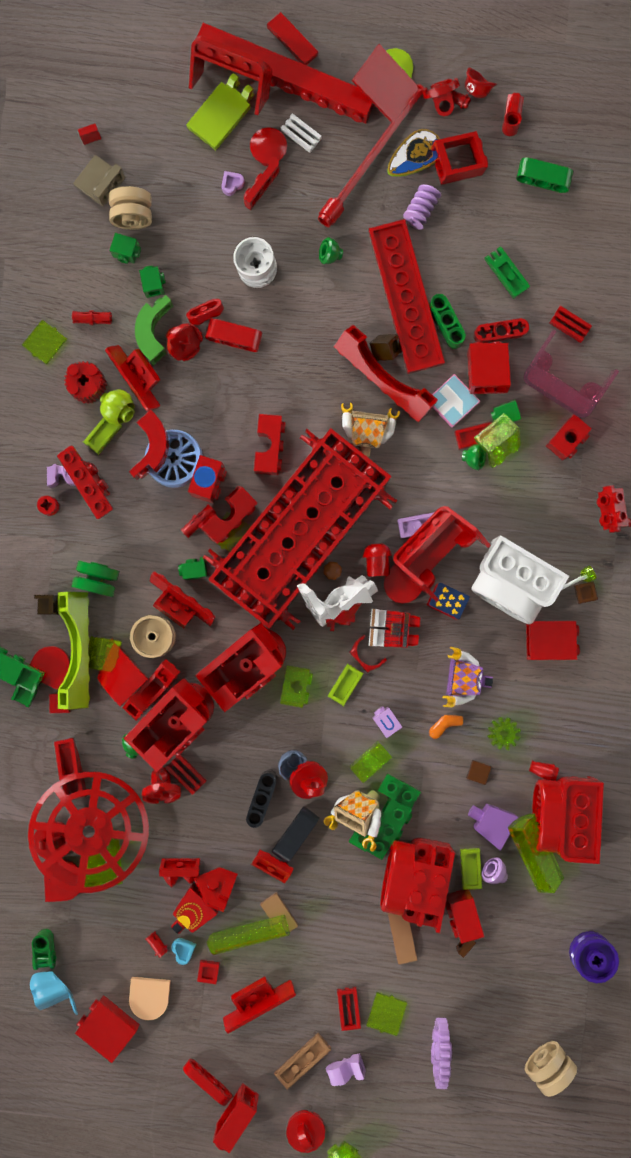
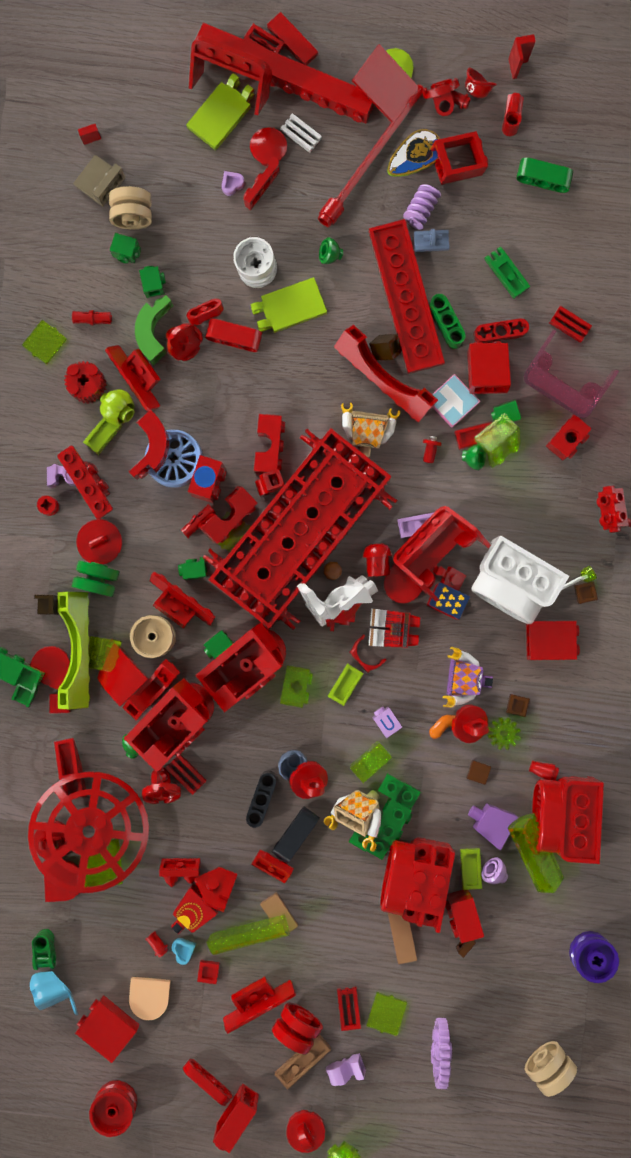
none -> red shield [76,519,122,564]
none -> red wheel [89,1080,138,1137]
none -> green brick [203,630,234,659]
none -> red tile [243,23,285,54]
none -> lime tile [250,277,327,333]
none -> red leg [255,469,284,497]
none -> red wheel [272,1002,323,1055]
none -> sand blue hips [414,229,449,252]
none -> red piece [423,436,442,463]
none -> red plate [432,565,467,591]
none -> red tile [452,704,489,743]
none -> reddish brown tile [506,694,530,718]
none -> red panel [509,34,536,79]

